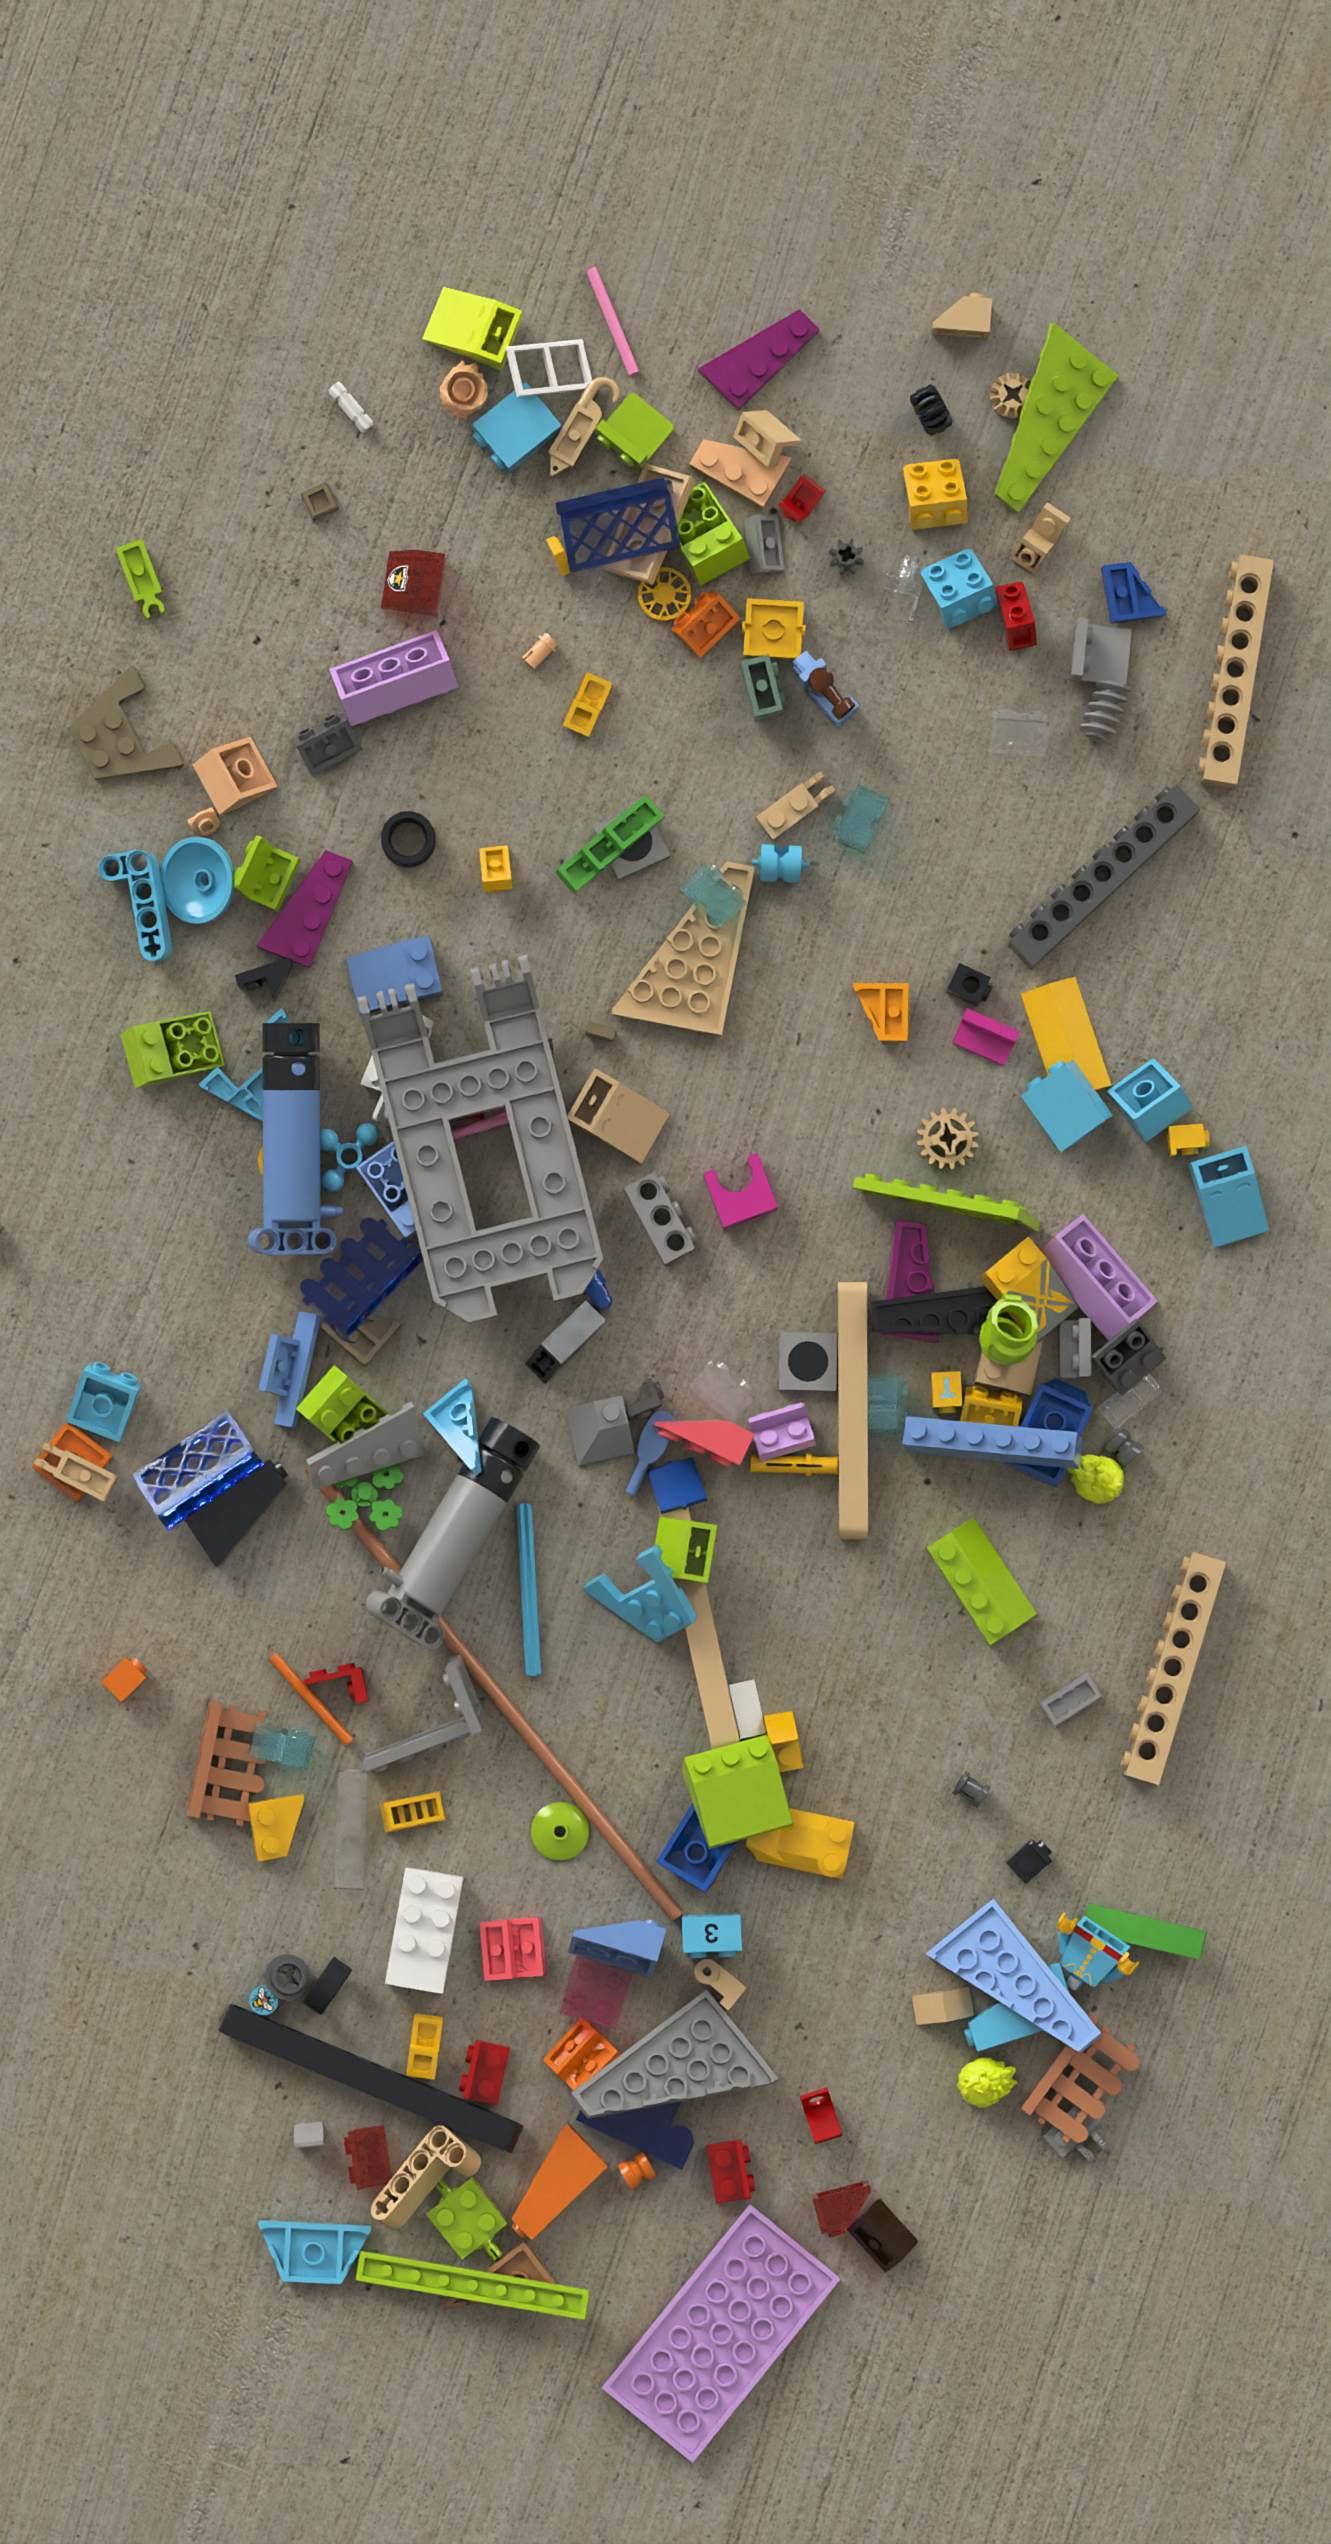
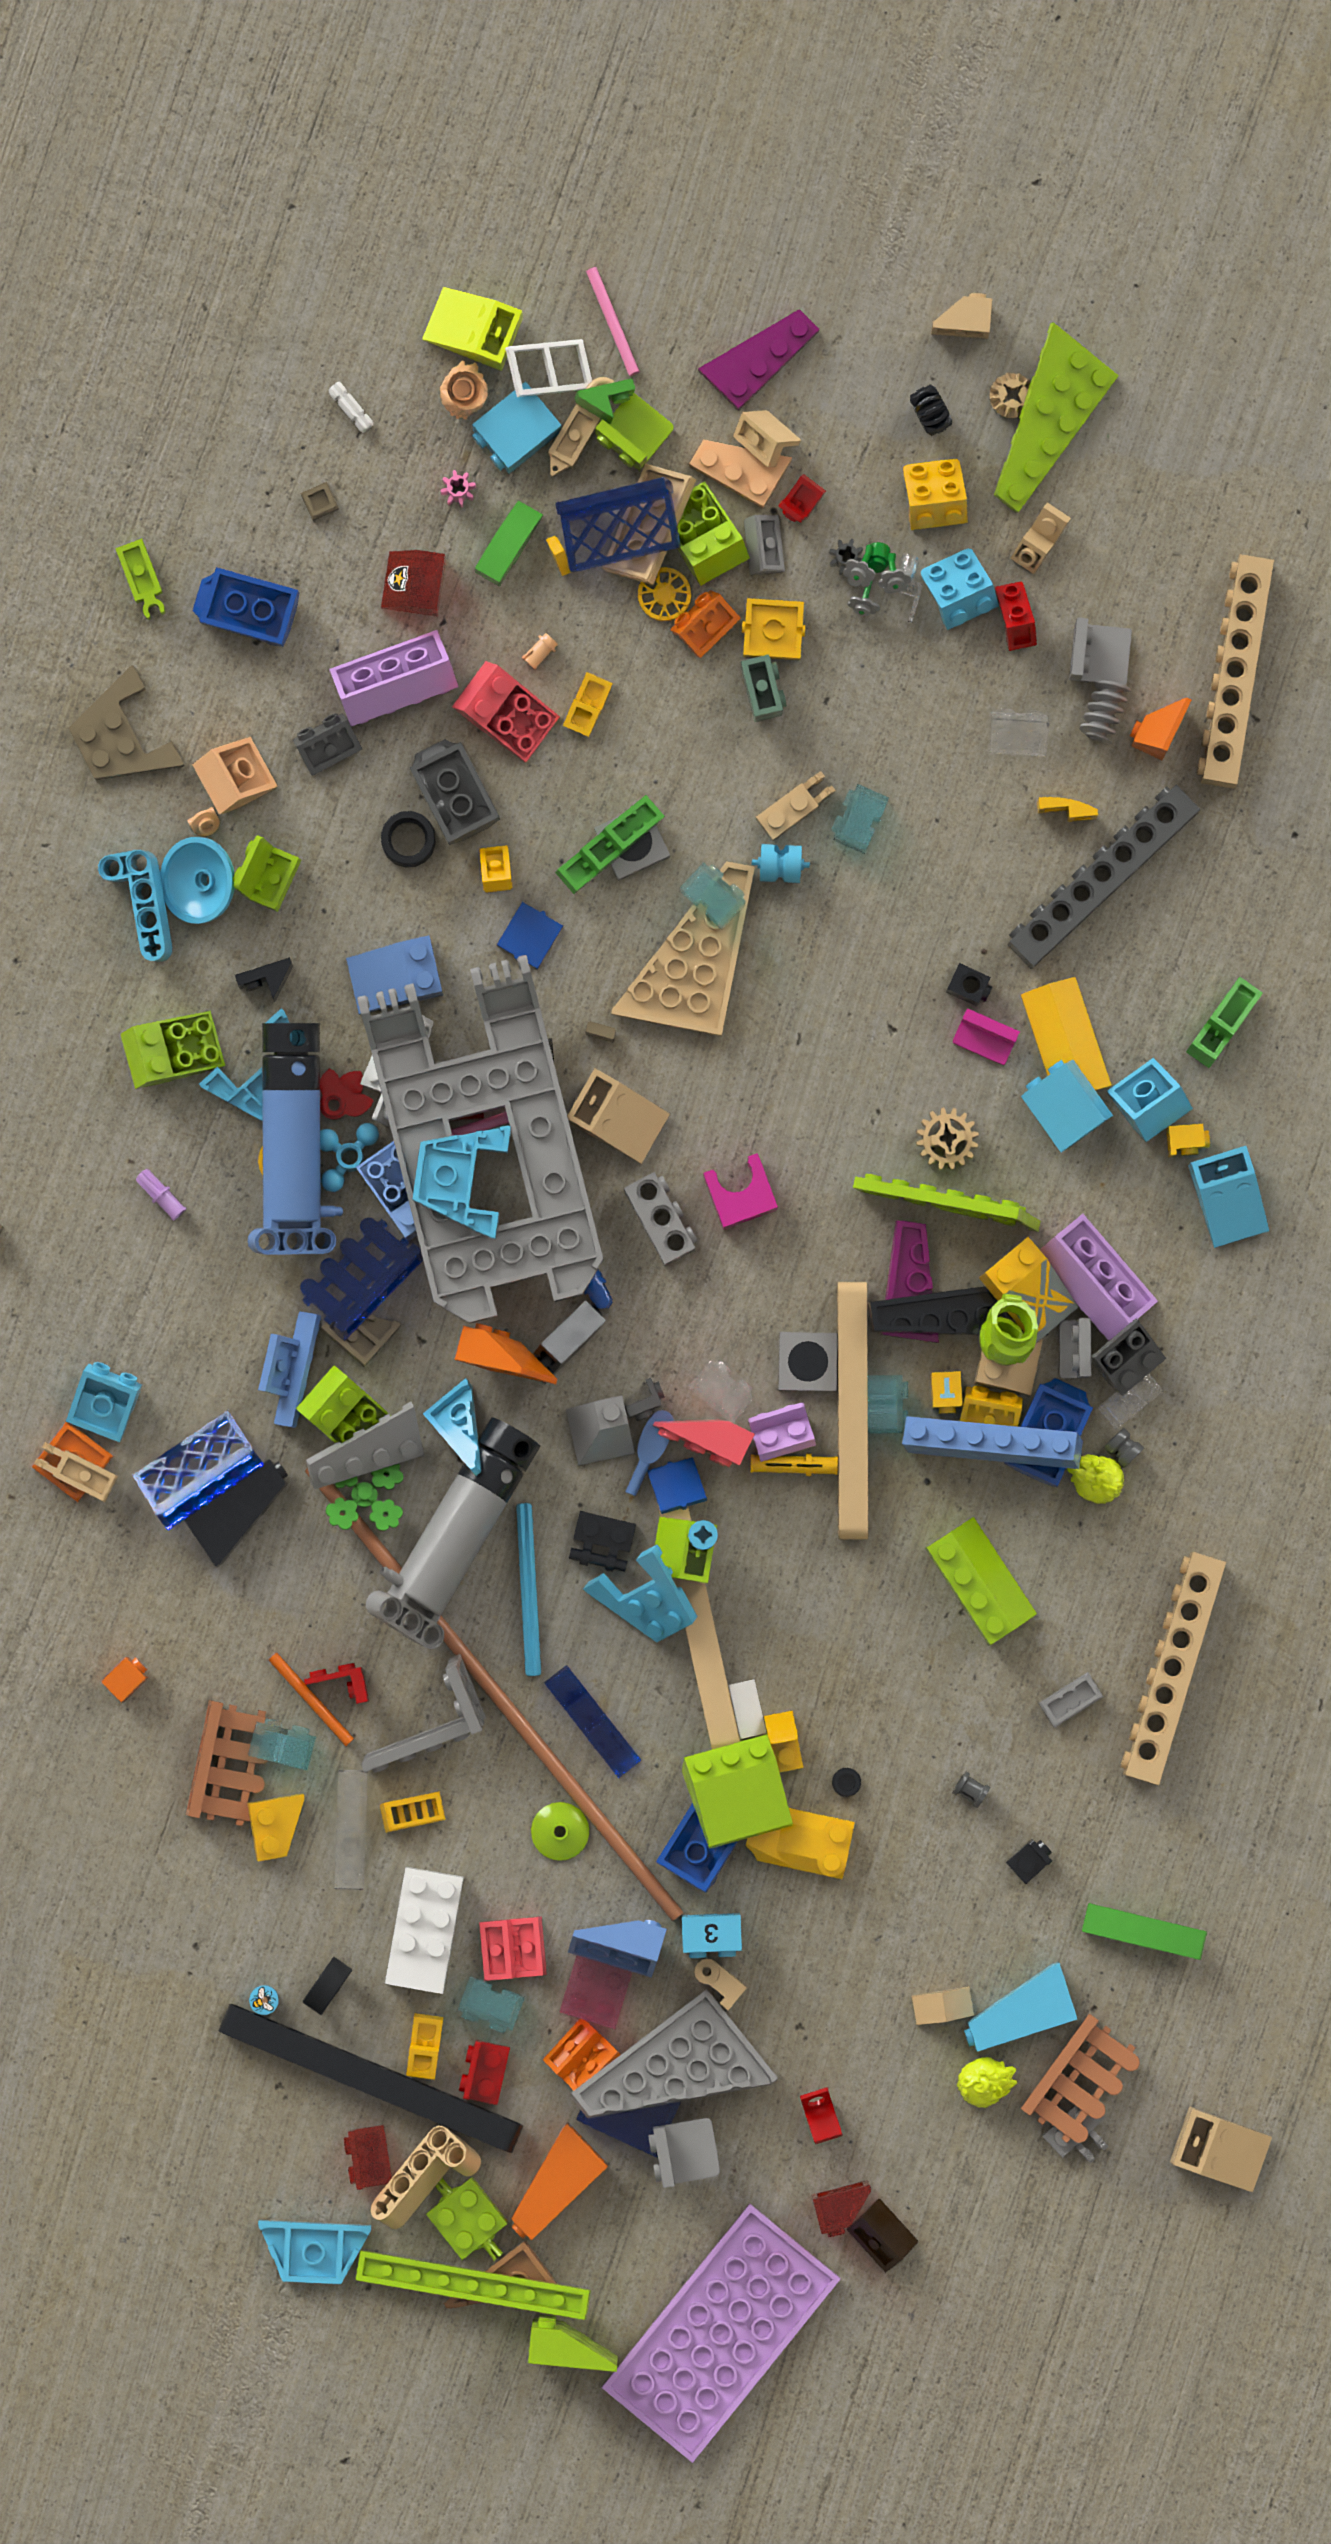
magenta wing [256,850,353,968] -> none
dark grey gear [264,1954,311,2002] -> none
light grey slope [294,2122,325,2149] -> none
orange wheel [618,2151,657,2191] -> none
red bracket [707,2139,756,2204] -> none
hips [793,651,859,728] -> none
light orange wing [853,983,910,1042] -> none
light blue wing [926,1899,1103,2053] -> none
medium azure torso [1056,1912,1140,1991] -> none
blue wing [1101,562,1166,624] -> none
none -> lavender axle [136,1169,187,1221]
none -> blue slope [192,567,300,647]
none -> red plate [320,1068,374,1120]
none -> dark grey slope [410,739,500,845]
none -> medium azure wing [412,1126,511,1239]
none -> bright pink gear [440,470,476,508]
none -> coral slope [452,661,560,762]
none -> orange slope [455,1323,557,1385]
none -> clear light blue brick [458,1975,525,2033]
none -> bright green slope [475,501,543,587]
none -> blue piece [497,902,563,969]
none -> lime slope [528,2314,618,2372]
none -> clear blue slope [544,1665,641,1778]
none -> black plate [569,1511,636,1572]
none -> bright green slope [575,378,635,424]
none -> light grey bracket [648,2118,720,2188]
none -> medium azure wheel [688,1520,718,1550]
none -> black tile [832,1768,861,1797]
none -> light grey plant [843,542,912,616]
none -> yellow slope [1037,797,1098,822]
none -> orange slope [1130,697,1192,761]
none -> tan slope [1170,2106,1272,2192]
none -> bright green slope [1186,977,1263,1068]

